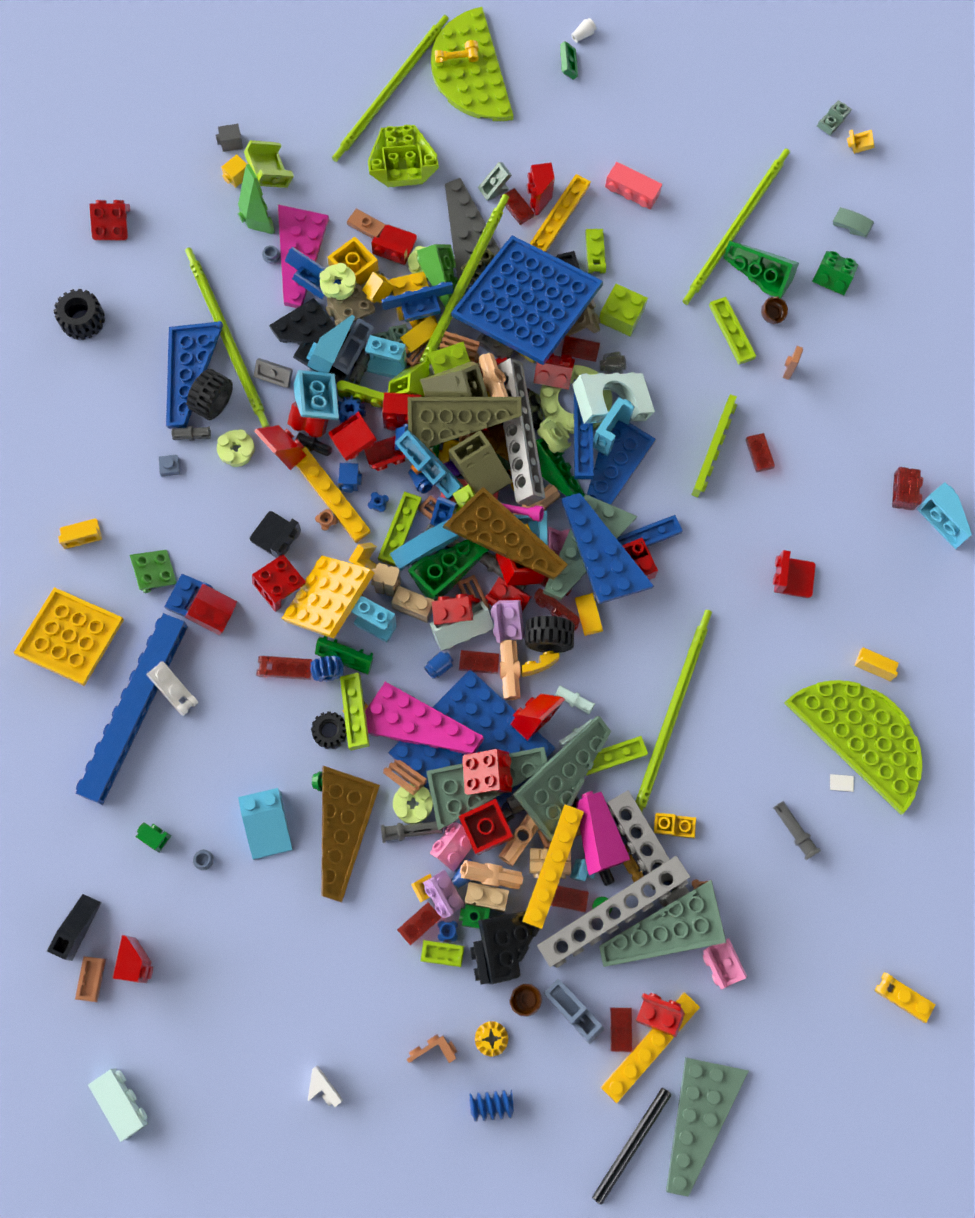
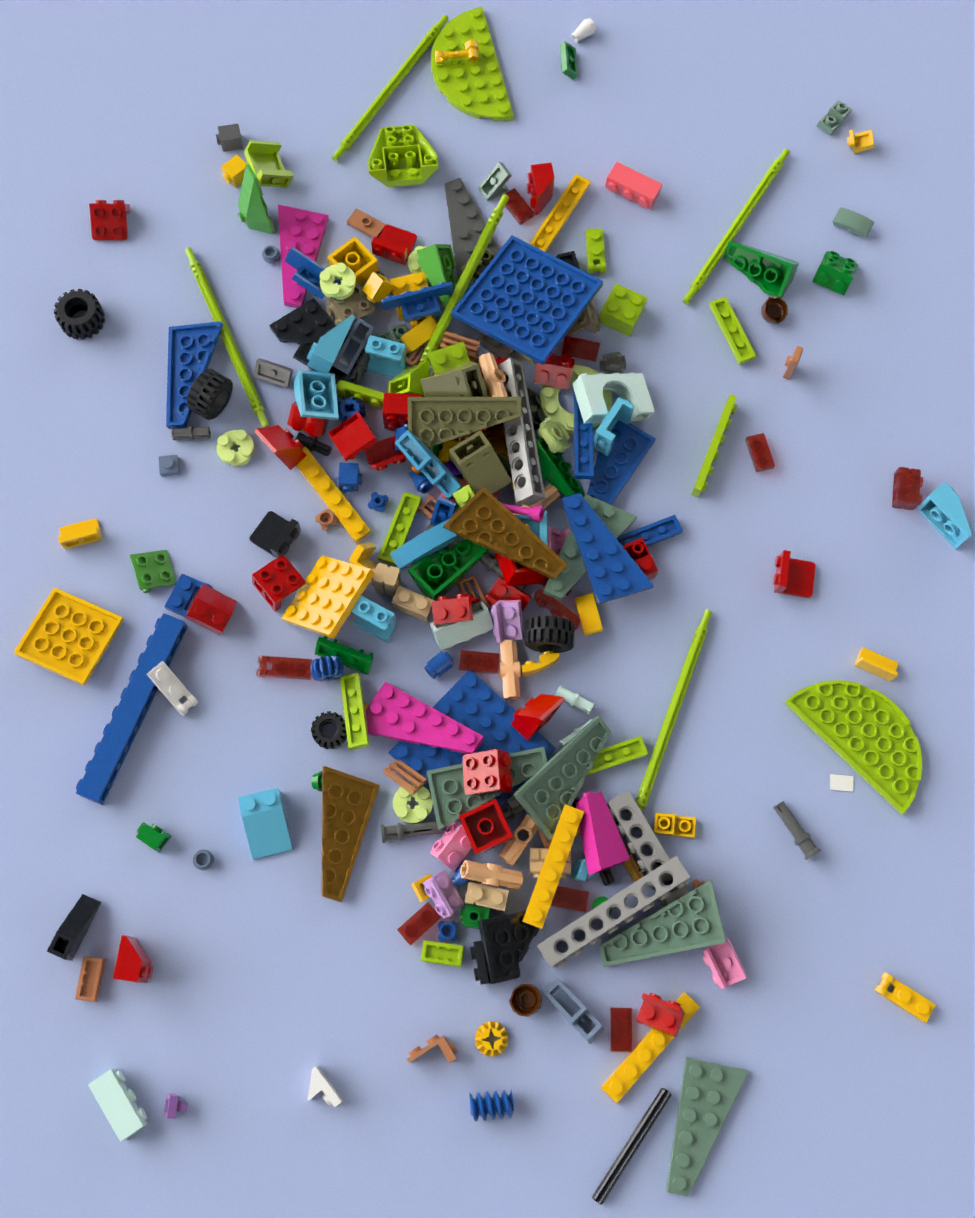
none -> medium lavender tile [164,1093,188,1119]

